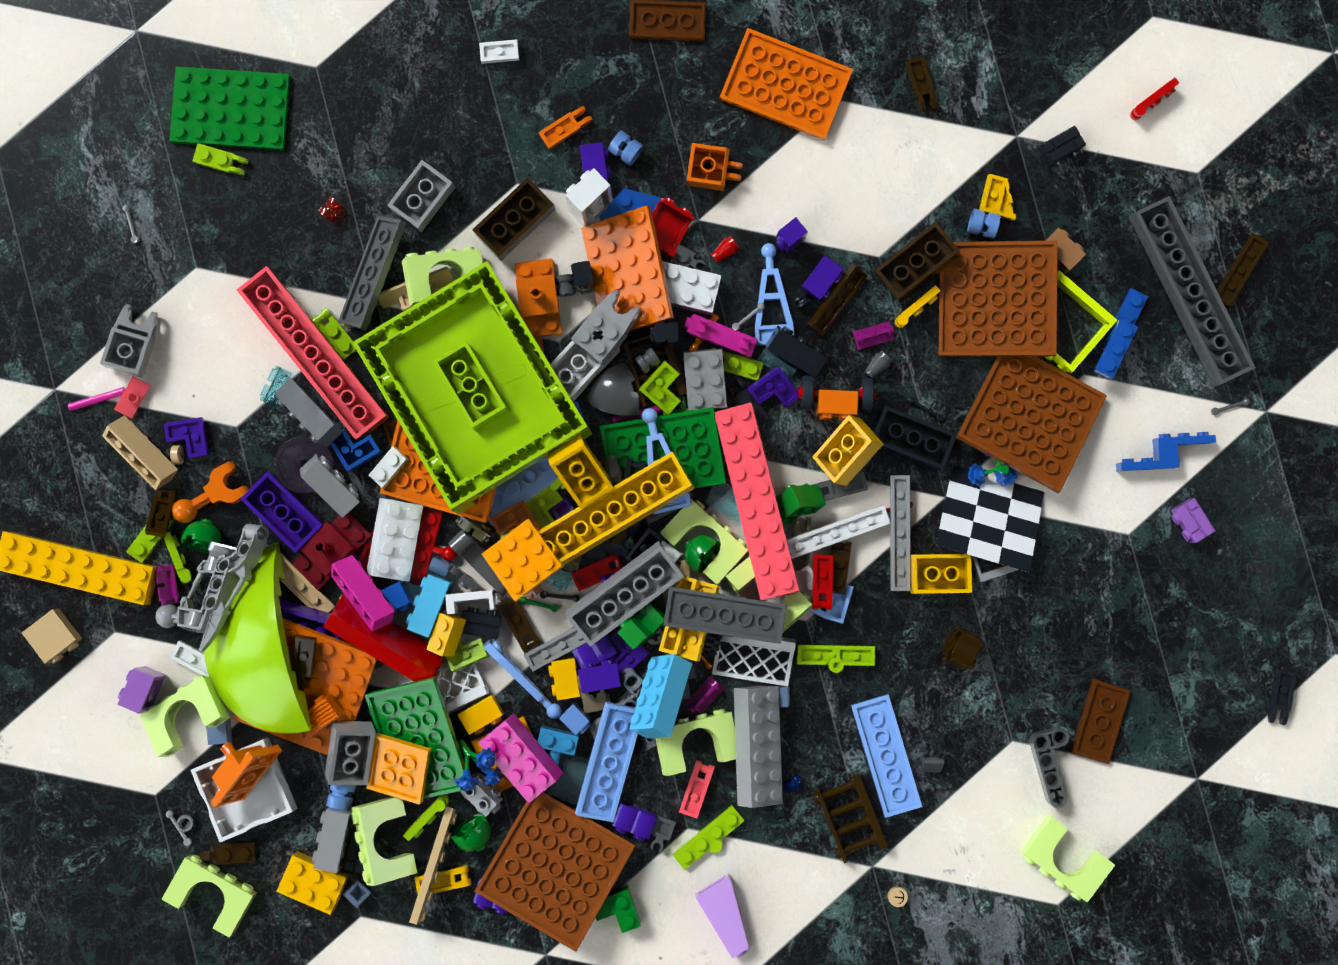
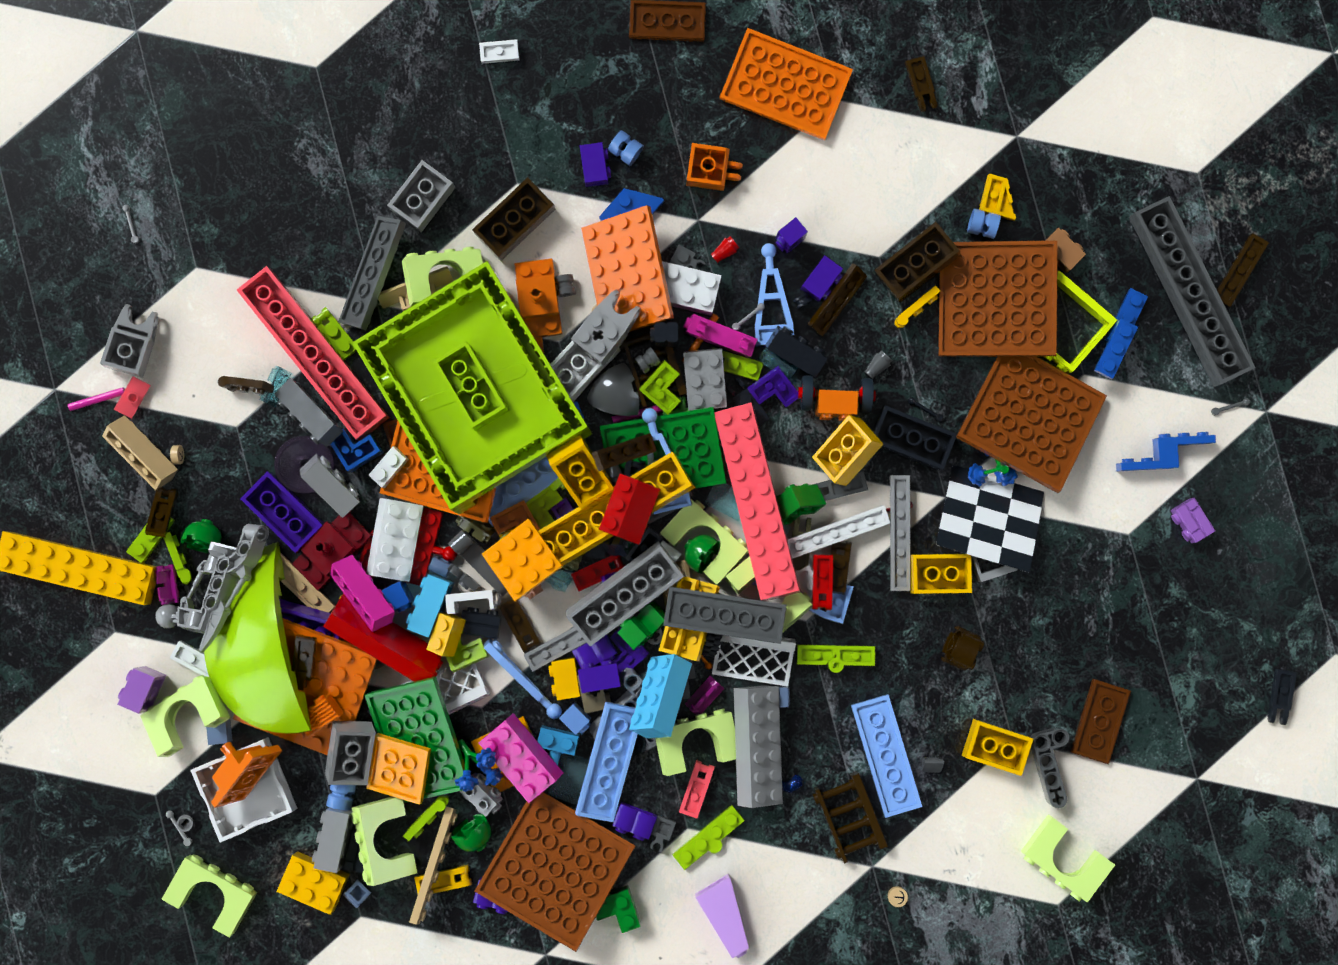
tan piece [22,609,82,664] -> none
dark purple plate [163,417,209,458] -> none
green plate [169,66,291,151] -> none
orange piece [172,461,250,524] -> none
lime hinge [192,143,249,175] -> none
dark brown hinge [200,841,256,865] -> none
clear red wheel [318,196,345,223] -> none
yellow brick [458,694,504,736] -> none
green hinge [519,597,559,612] -> none
orange hinge [539,106,593,150] -> none
black hinge [540,591,580,602] -> none
white brick [565,168,612,227] -> none
black brick [571,261,595,295] -> none
red panel [652,197,695,258] -> none
magenta hinge [853,321,895,350] -> none
black brick [1039,126,1086,167] -> none
red plate [1130,77,1179,120] -> none
none -> dark brown plate [218,376,274,395]
none -> dark brown plate [592,433,657,472]
none -> red slope [599,474,661,545]
none -> yellow brick [962,719,1033,776]

